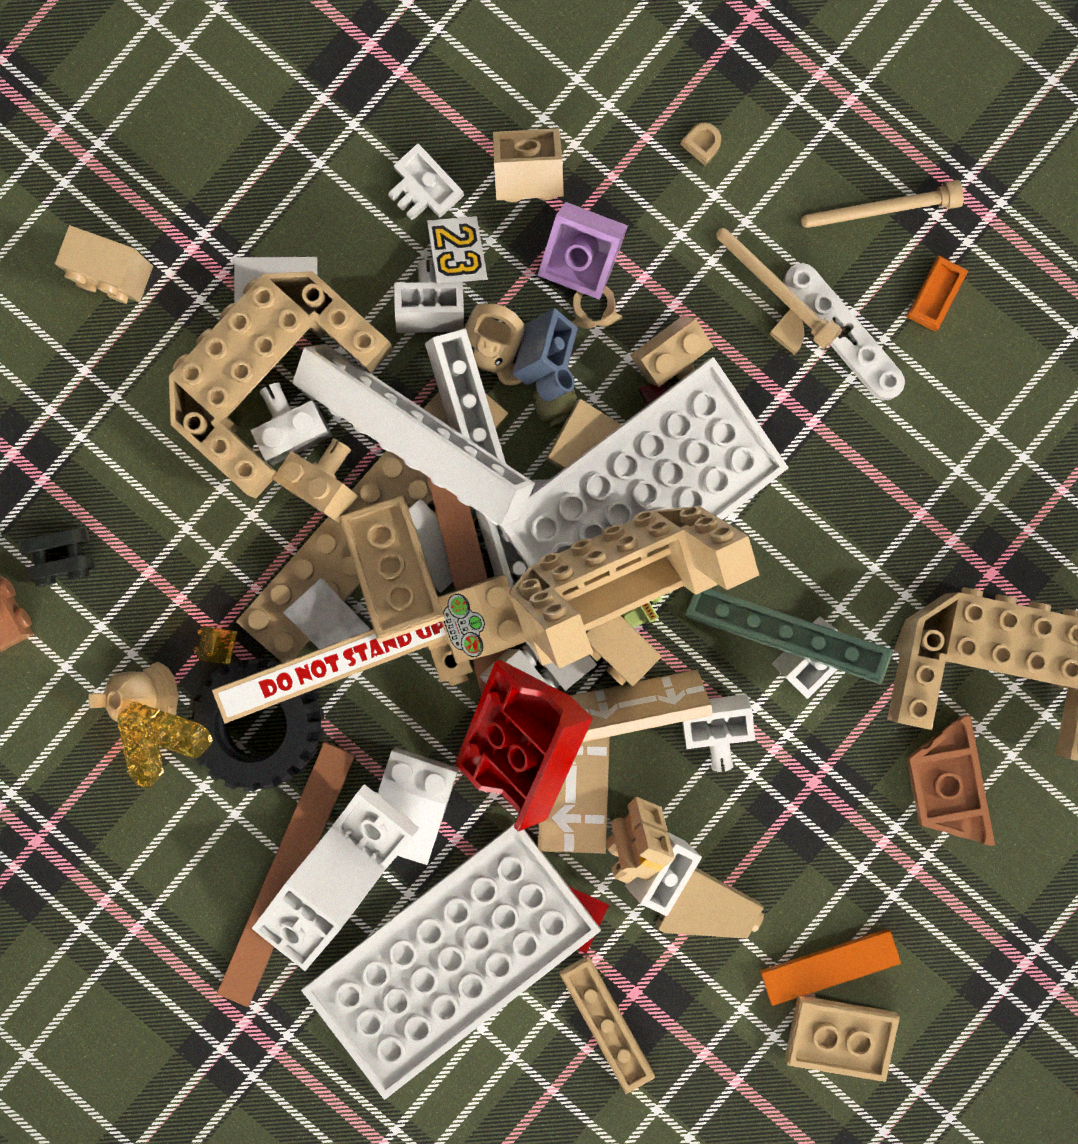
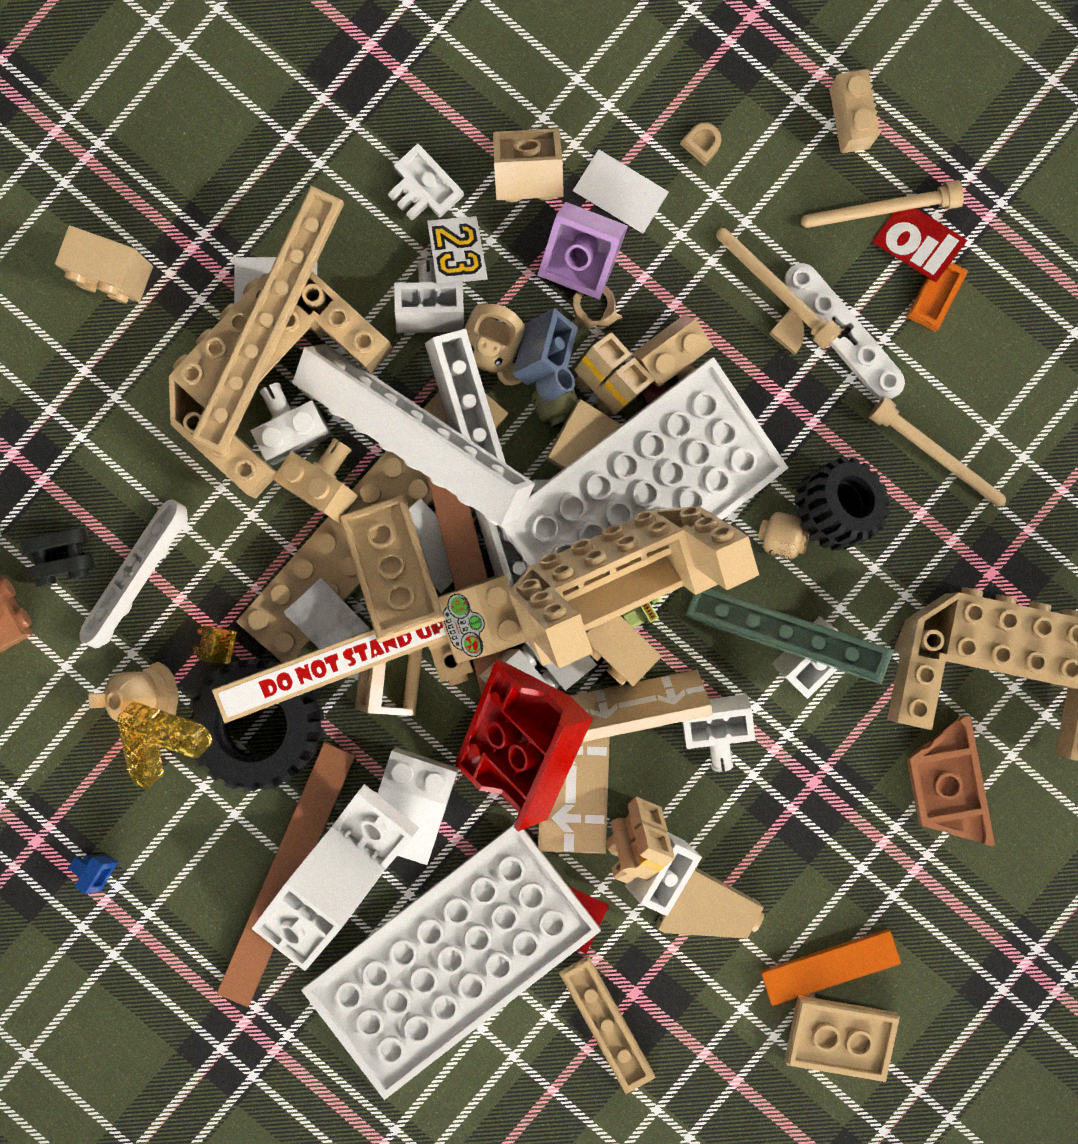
none -> blue tile [68,855,118,894]
none -> white piece [80,499,188,649]
none -> tan tile [190,186,344,456]
none -> tan tile [355,649,423,716]
none -> white sticker [573,149,669,234]
none -> tan hips [574,332,655,416]
none -> tan head [758,512,810,560]
none -> black tyre [794,457,890,551]
none -> tan brick [829,69,882,153]
none -> tan piece [868,396,1006,506]
none -> sticker [872,208,968,282]

